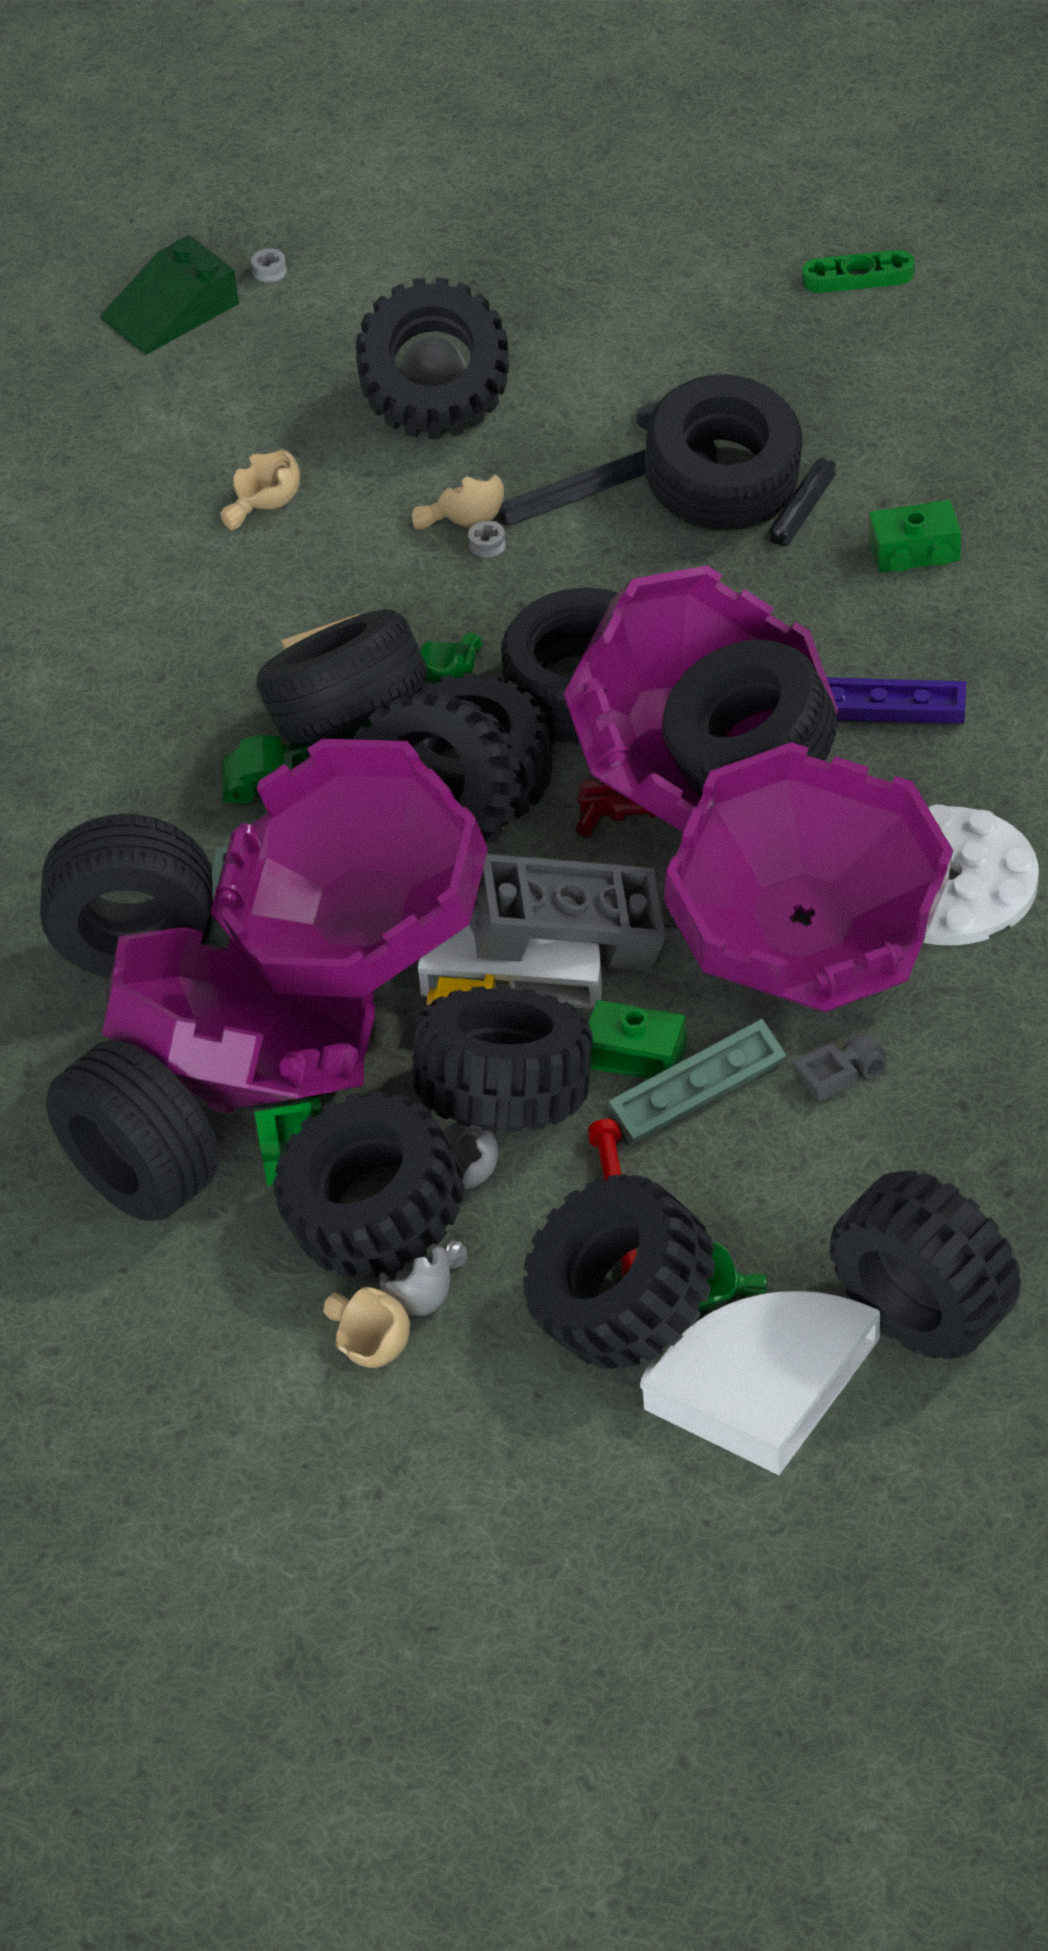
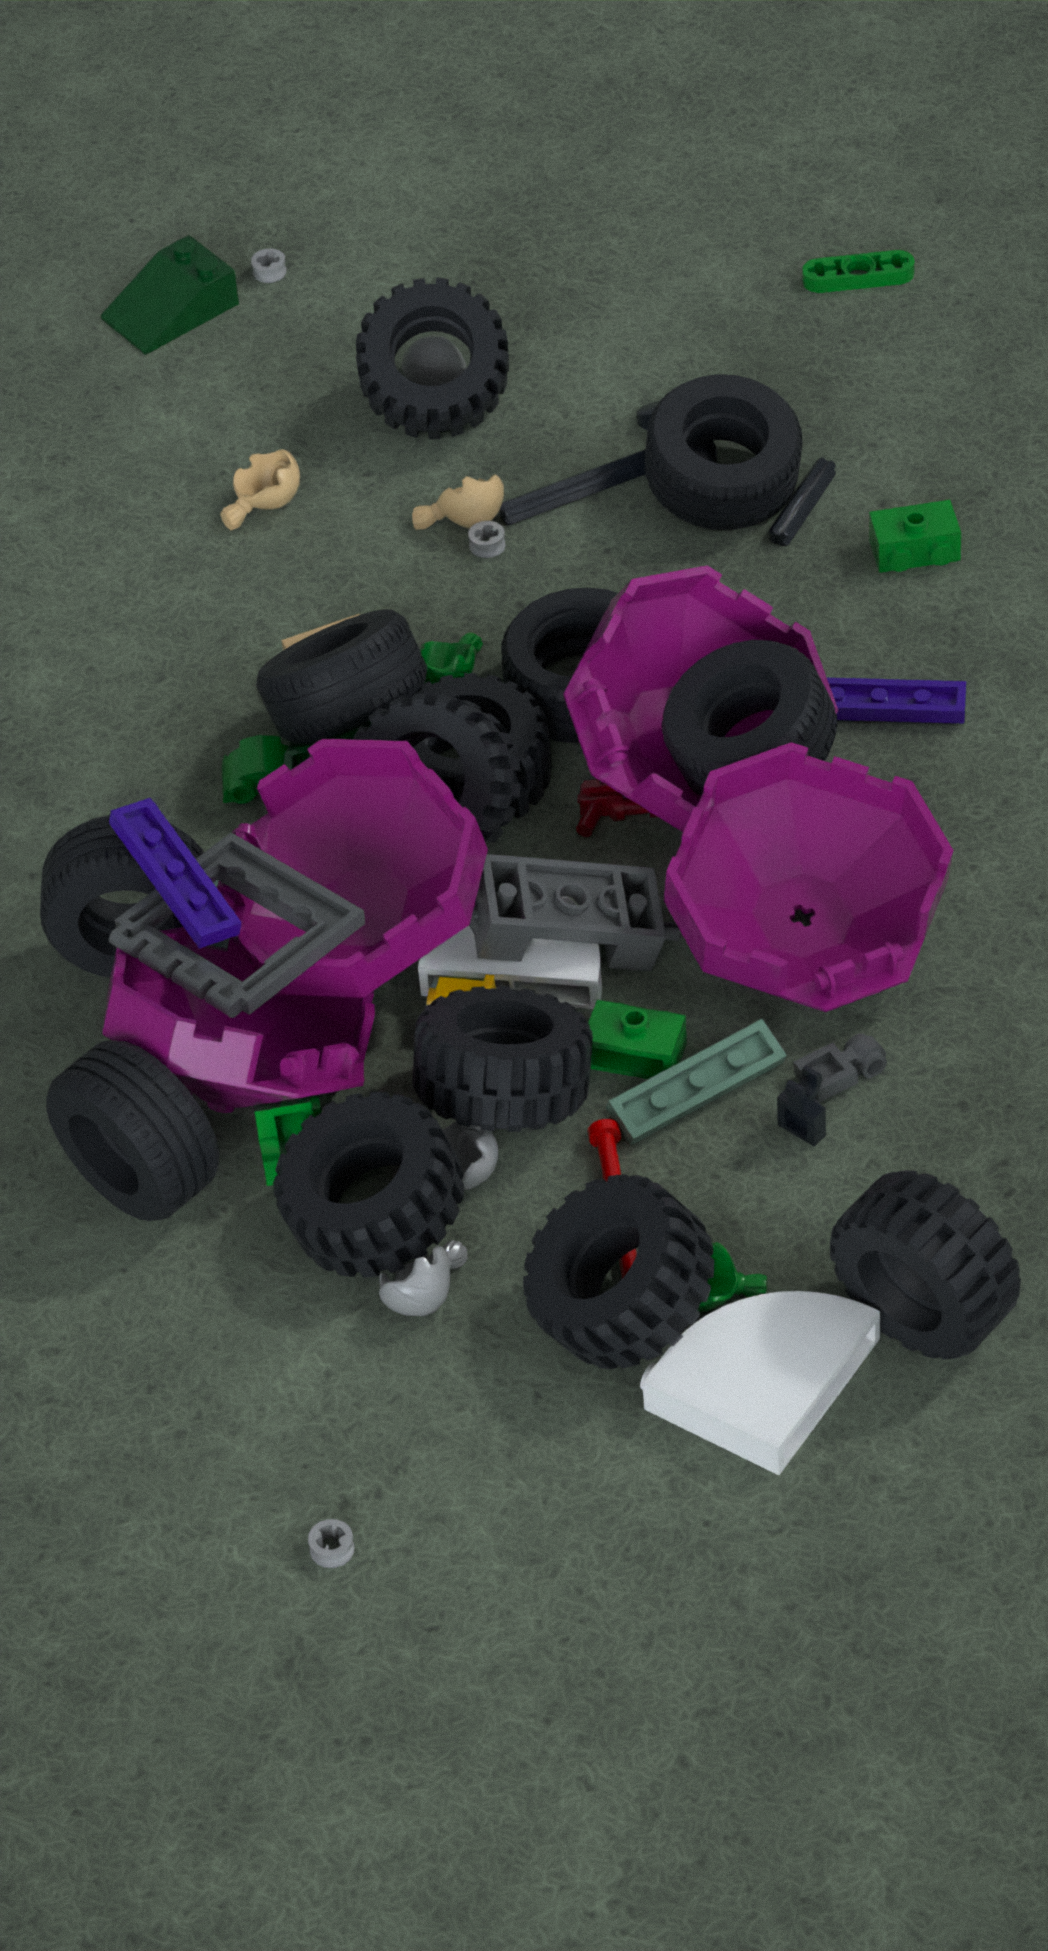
tan hair [323,1287,410,1368] -> none
white plate [923,804,1039,945] -> none
none -> dark purple plate [109,797,242,949]
none -> dark grey hinge [109,833,365,1018]
none -> light grey bush [308,1519,355,1568]
none -> black plate [777,1065,826,1147]

